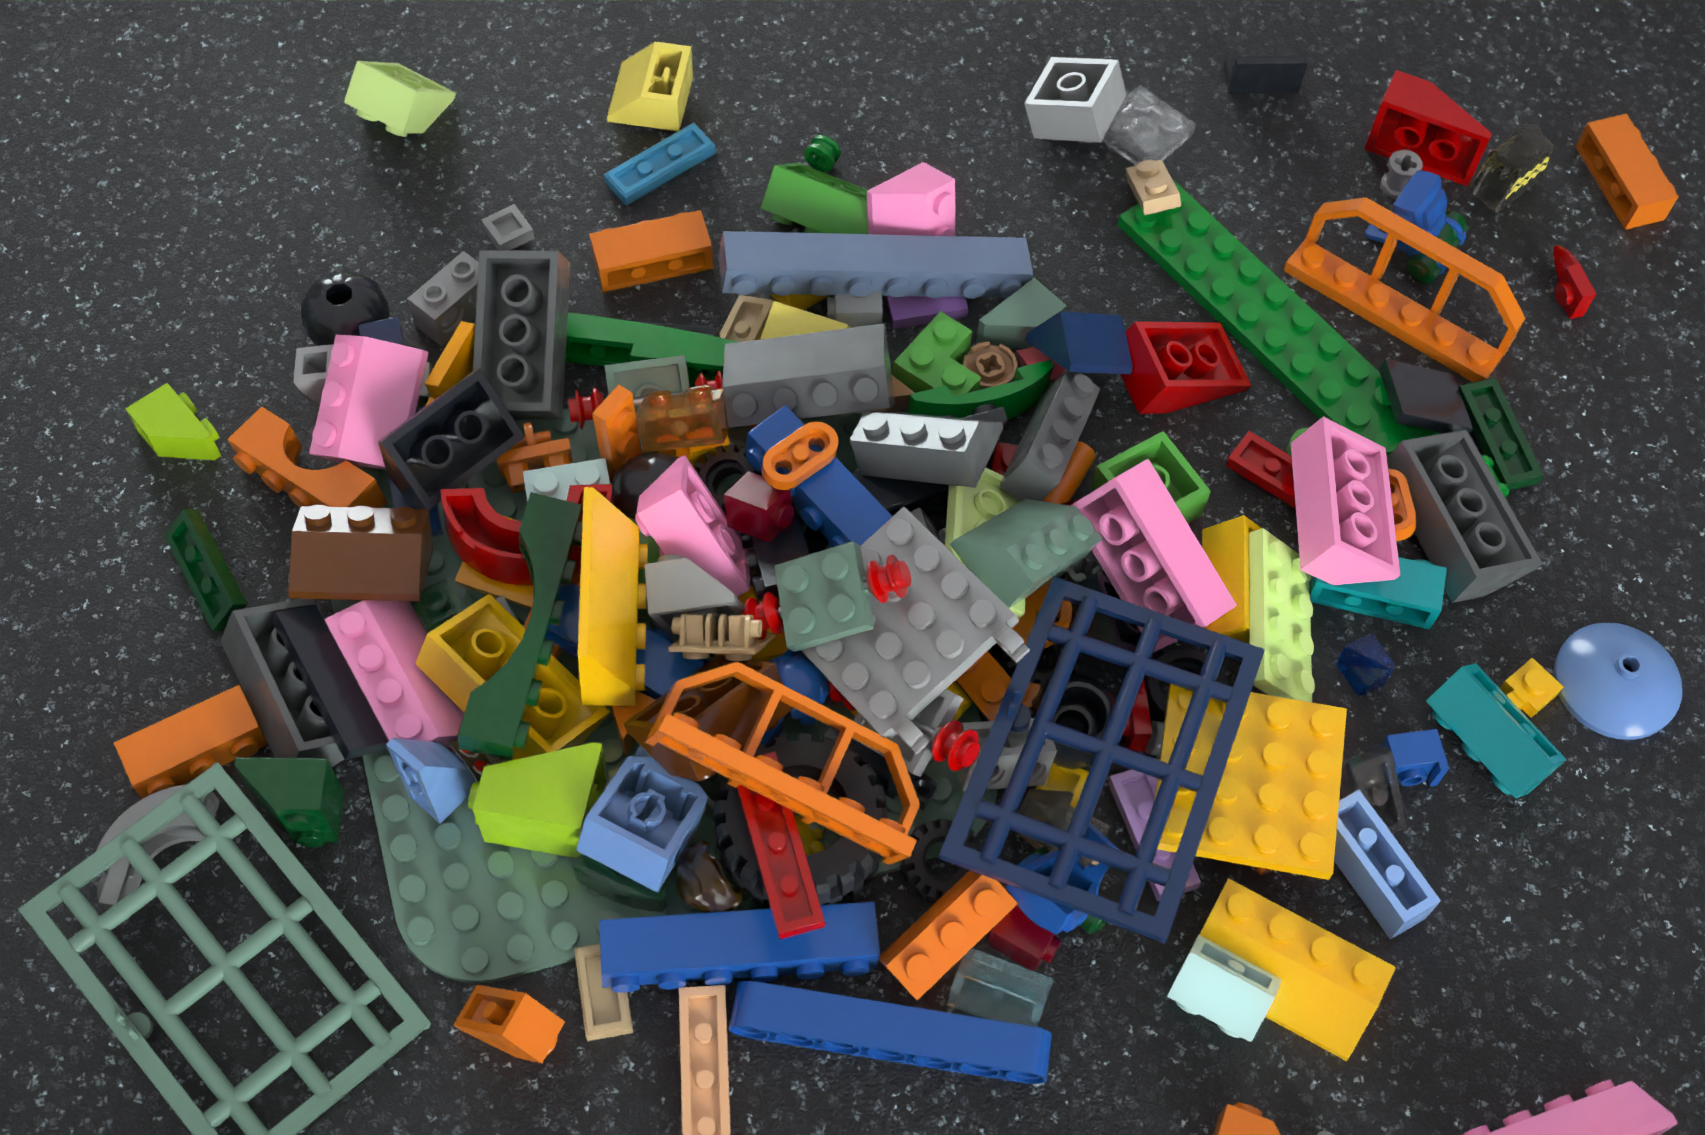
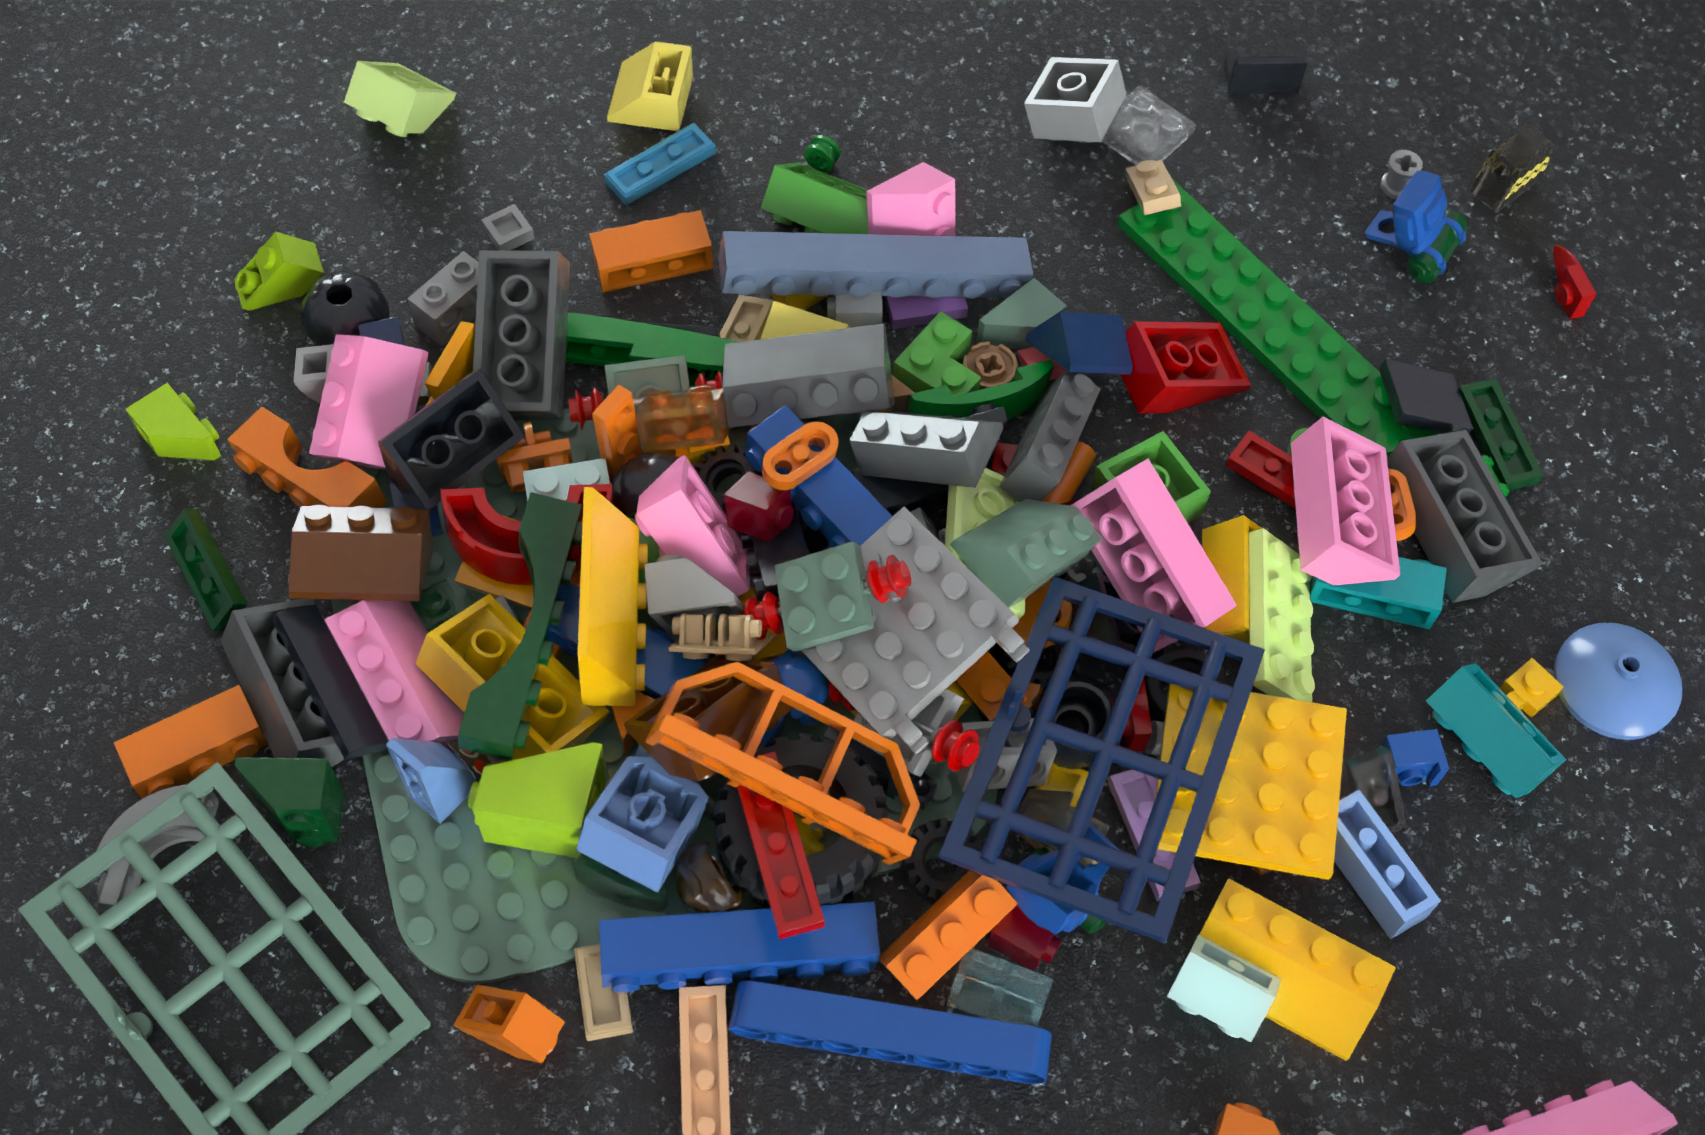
orange plate [1283,197,1525,383] -> none
clear blue slope [1336,633,1395,696] -> none
red slope [1364,70,1492,187] -> none
orange brick [1575,114,1678,230] -> none
none -> lime slope [234,232,324,311]

